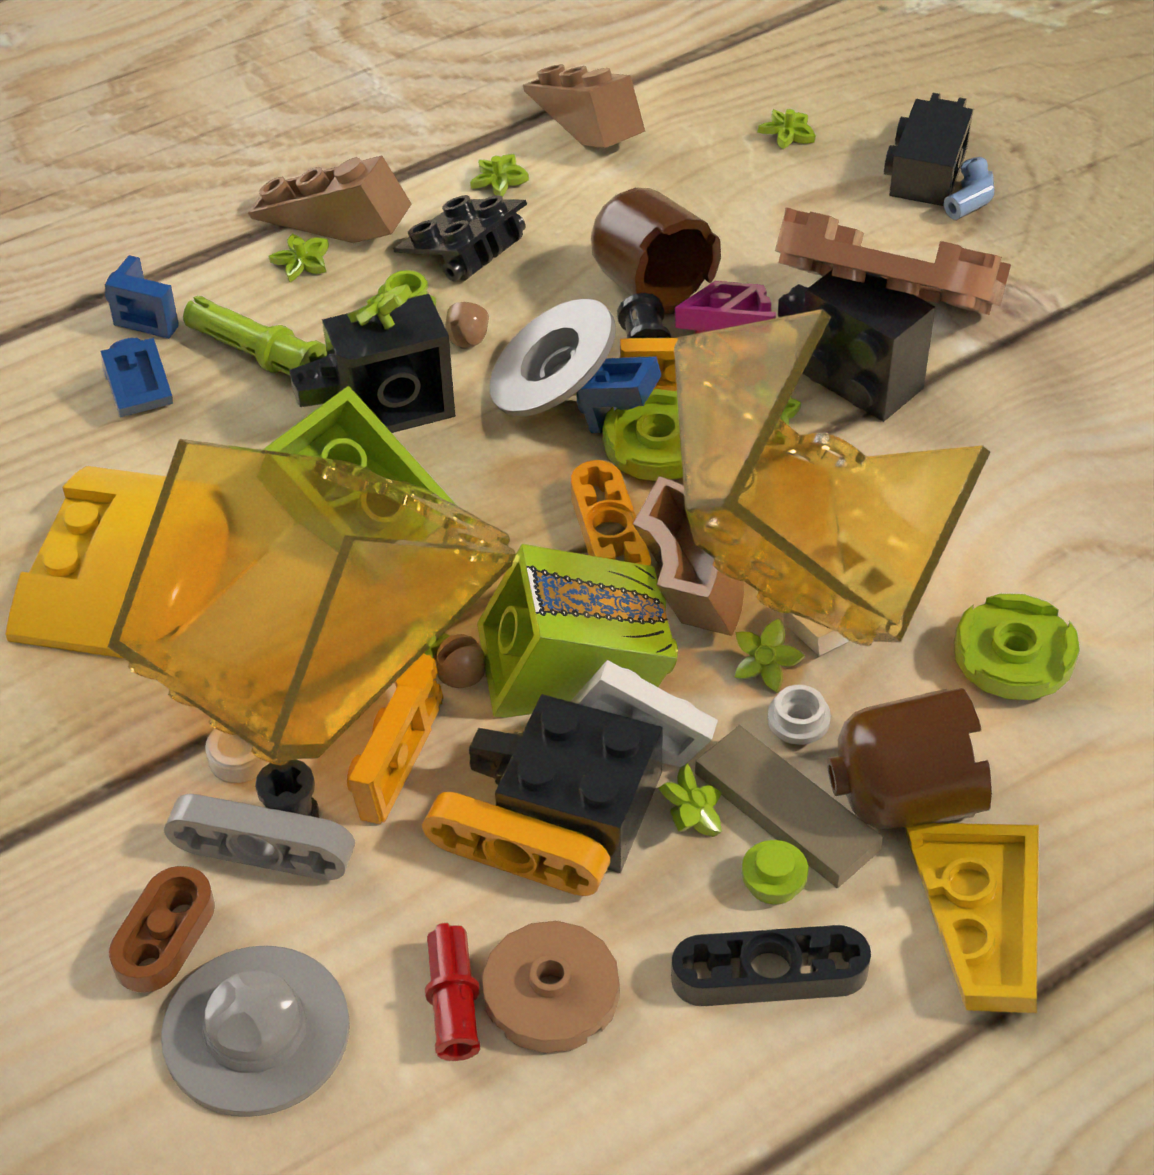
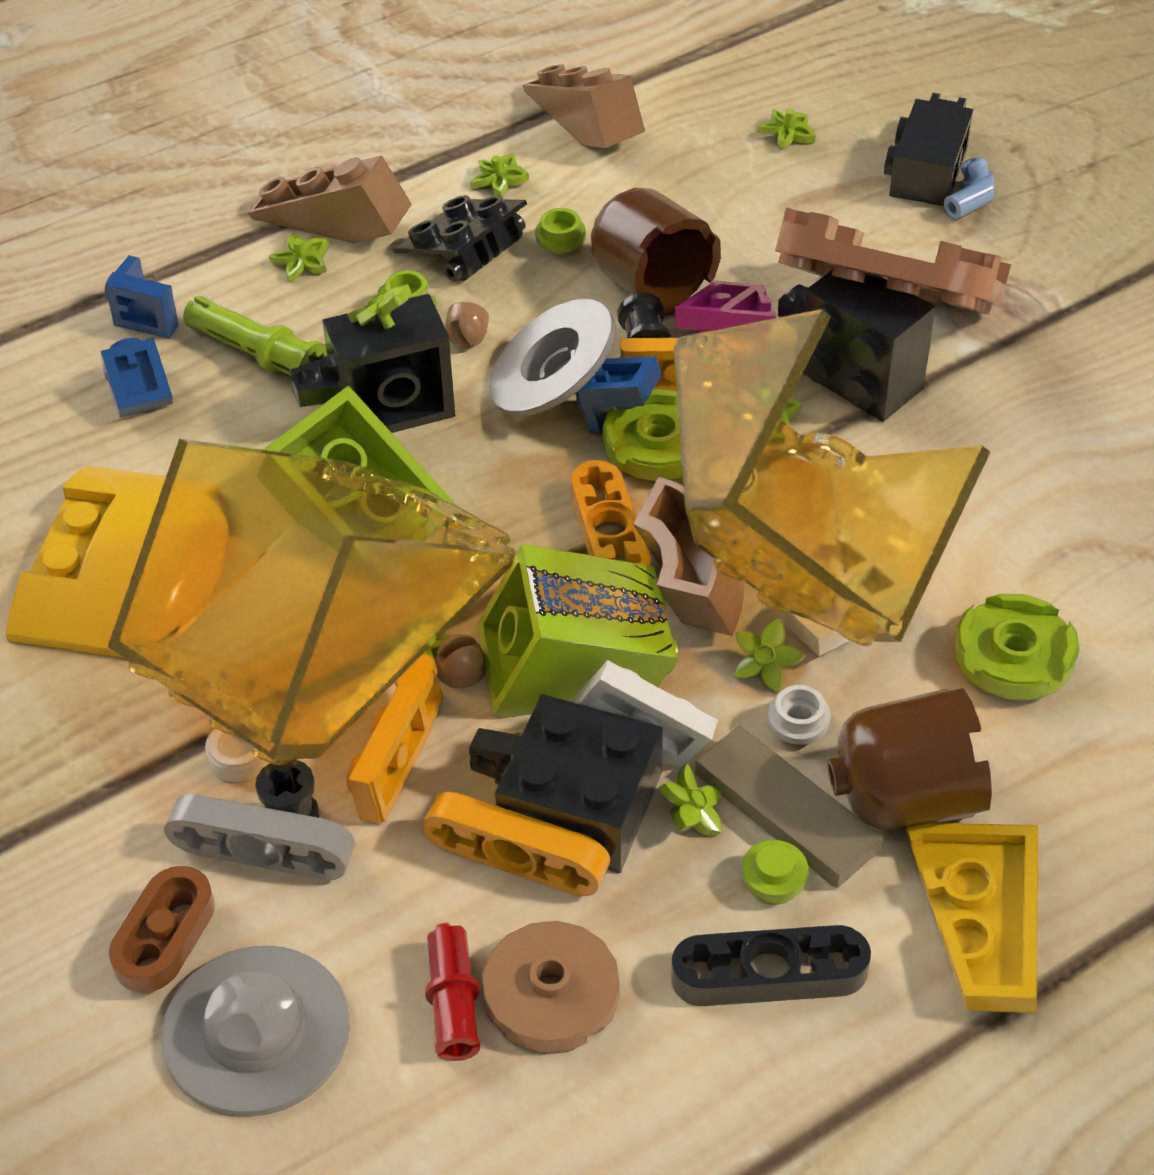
none -> lime plate [535,208,586,254]

